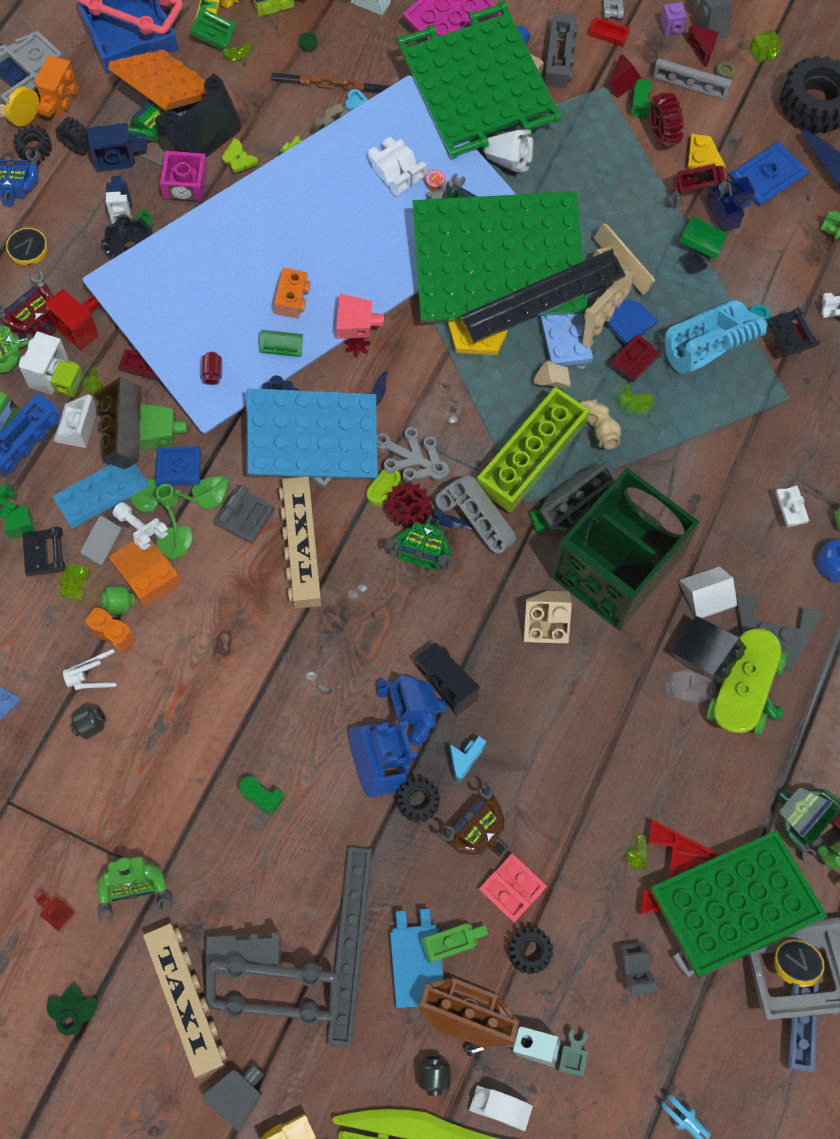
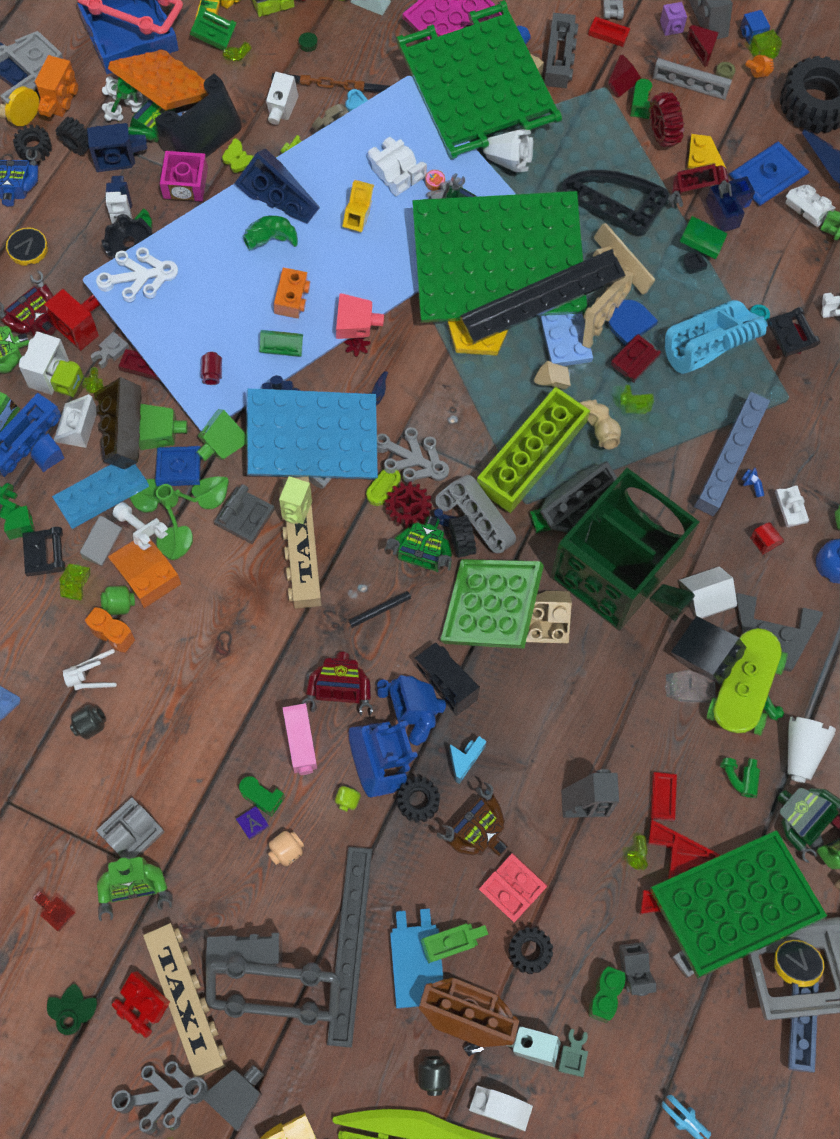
none -> blue brick [31,434,64,472]
none -> light grey plate [91,332,129,369]
none -> white plant [96,247,178,302]
none -> light grey plate [96,797,164,859]
none -> white plant [102,76,148,121]
none -> red plate [112,971,170,1038]
none -> dark grey plant [112,1061,208,1135]
none -> bright green torso [196,409,247,461]
none -> dark blue wedge [234,149,320,224]
none -> dark purple tile [236,806,269,840]
none -> green animal [243,215,298,250]
none -> white torso [266,72,299,125]
none -> light nougat head [268,831,304,867]
none -> yellowish green brick [279,476,312,524]
none -> bright pink slope [283,703,317,775]
none -> dark red torso [302,652,373,717]
none -> lime piece [335,786,361,812]
none -> yellow brick [342,180,374,232]
none -> black bar [348,591,411,628]
none -> bright green plate [440,559,544,649]
none -> black tyre [449,515,476,558]
none -> black beam [561,170,669,236]
none -> dark grey wedge [561,769,619,818]
none -> green brick [589,966,625,1023]
none -> clear green slope [649,584,695,622]
none -> red tile [650,772,677,822]
none -> sand blue brick [694,392,770,516]
none -> green plant [720,758,760,798]
none -> blue brick [740,10,770,45]
none -> blue plate [741,467,765,498]
none -> orange piece [745,55,774,78]
none -> red brick [750,523,784,555]
none -> white plate [785,185,836,227]
none -> white cone [787,717,836,783]

